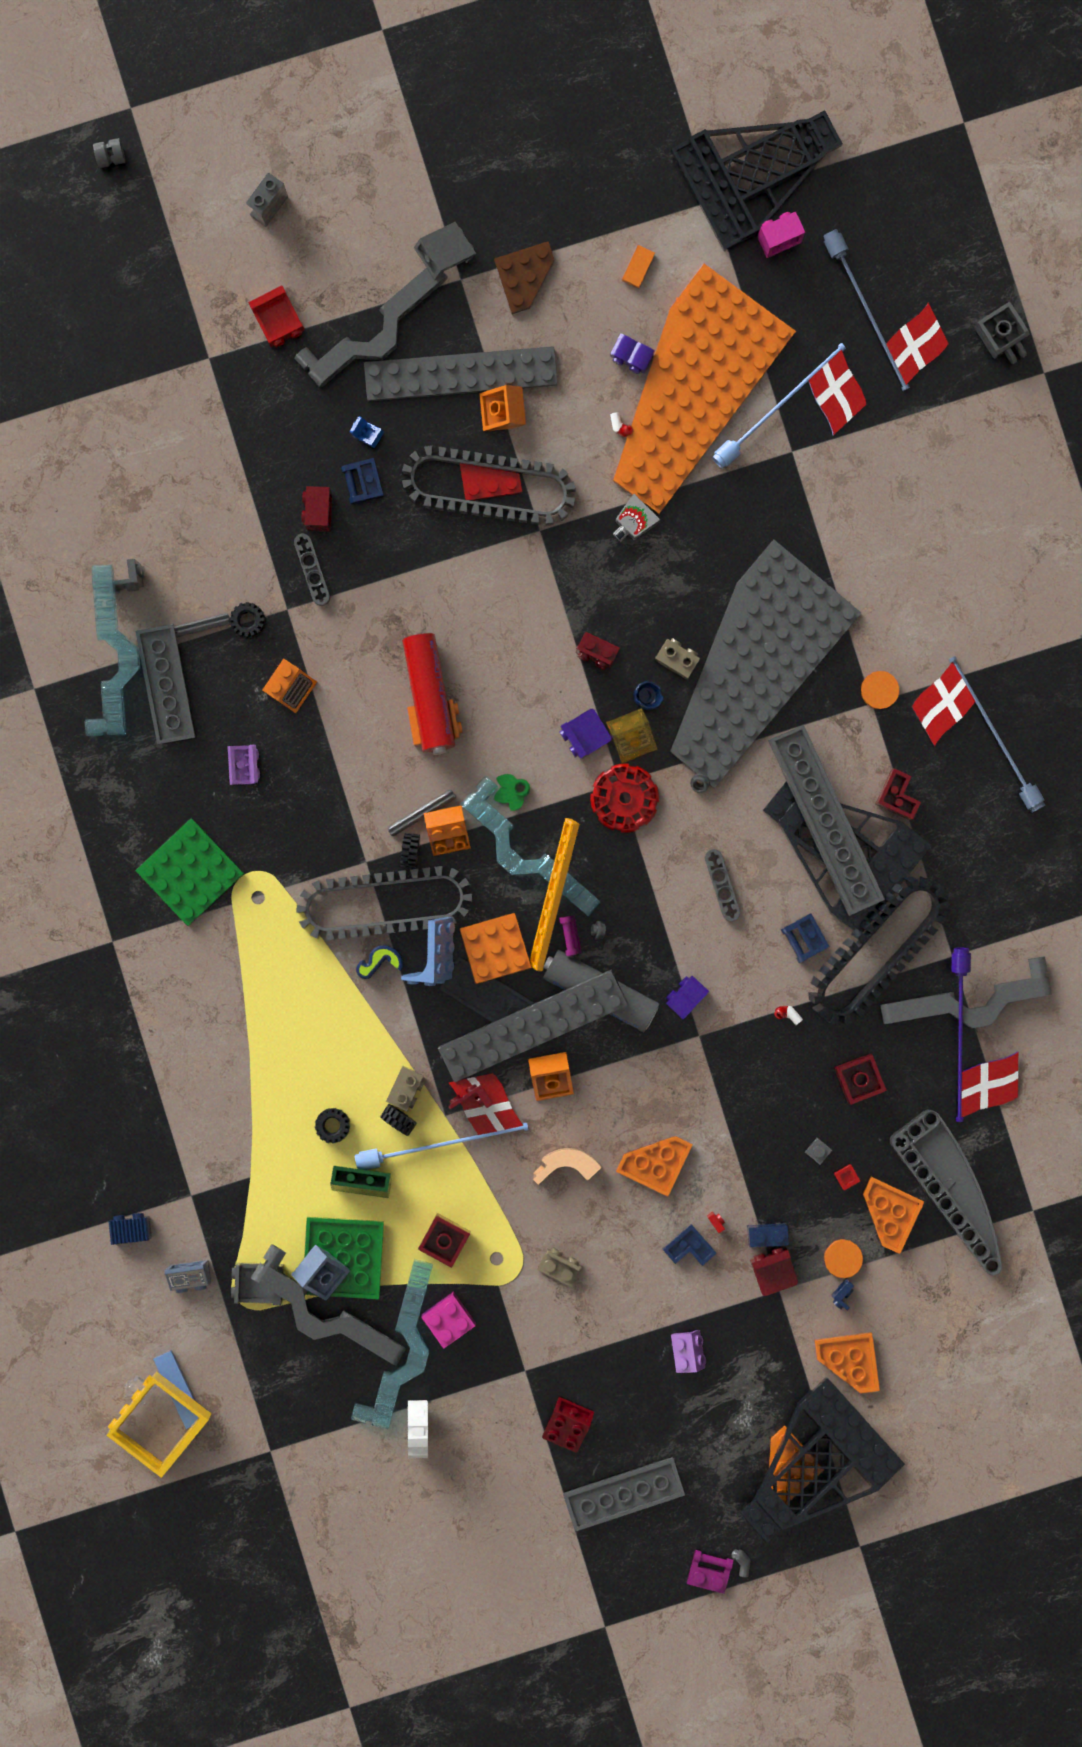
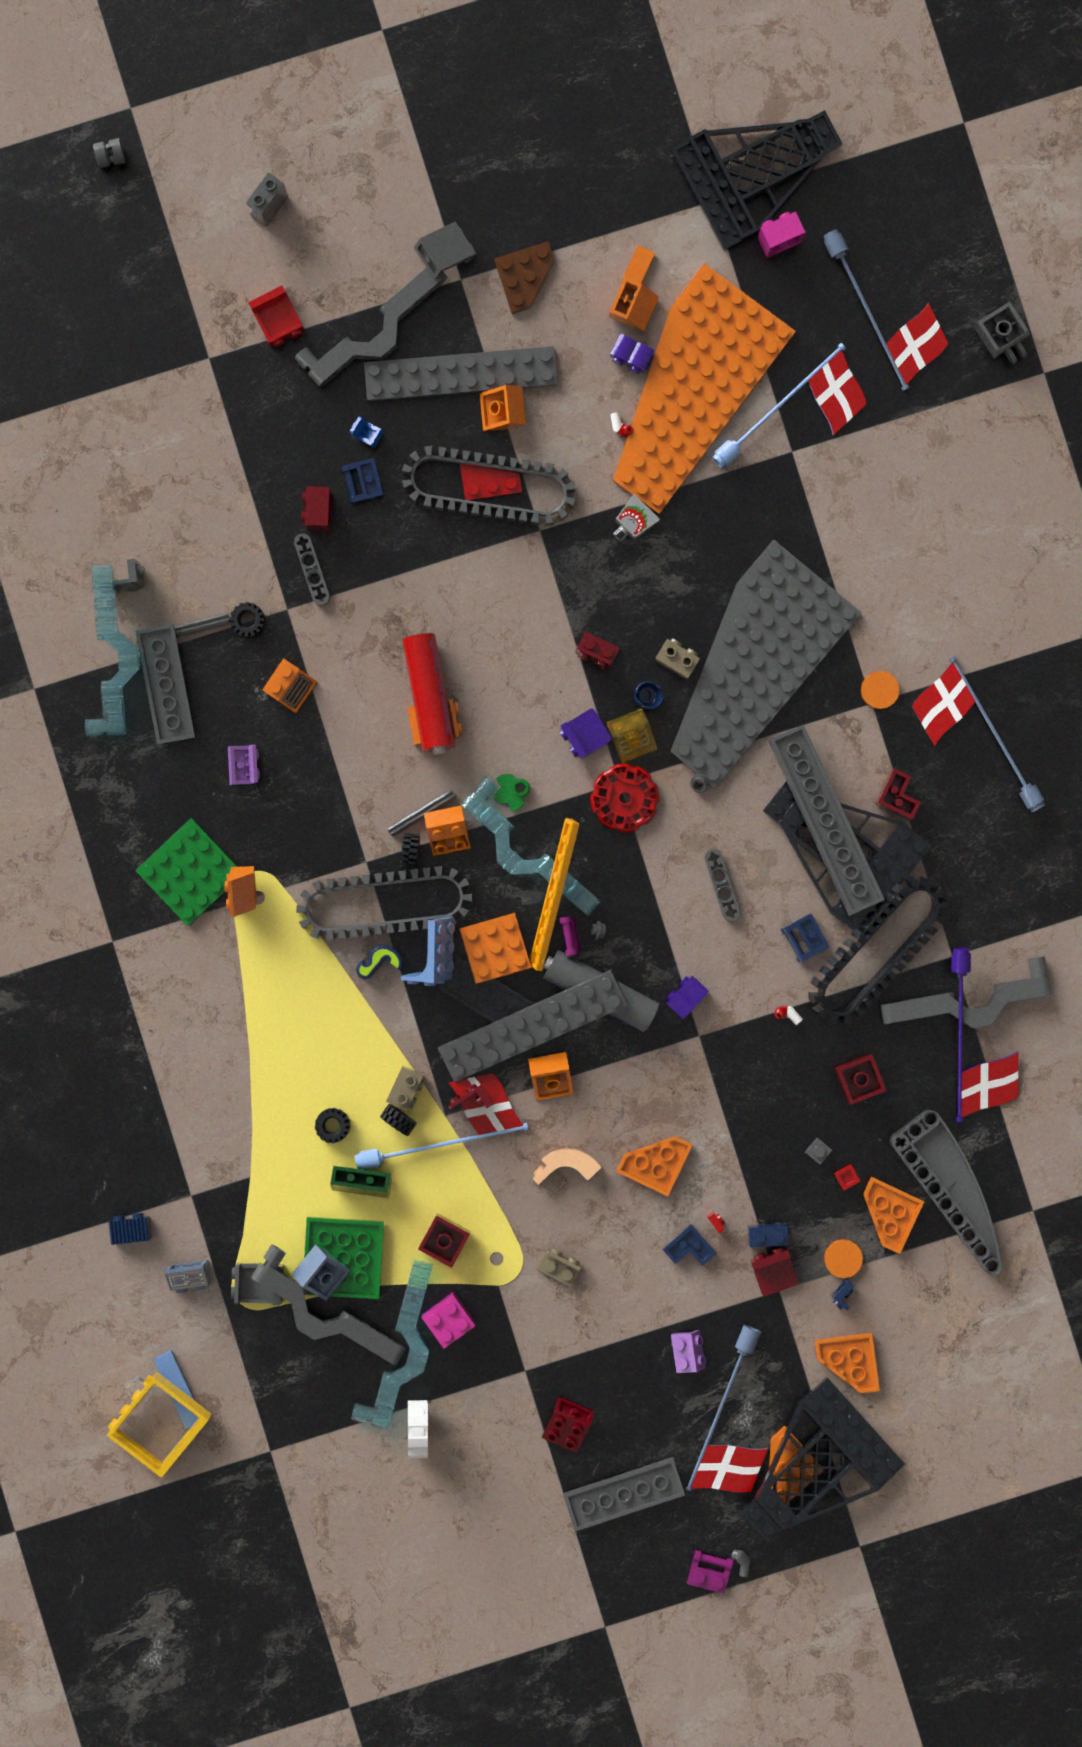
none -> orange slope [225,866,257,917]
none -> orange slope [609,277,659,332]
none -> flag [685,1325,768,1492]

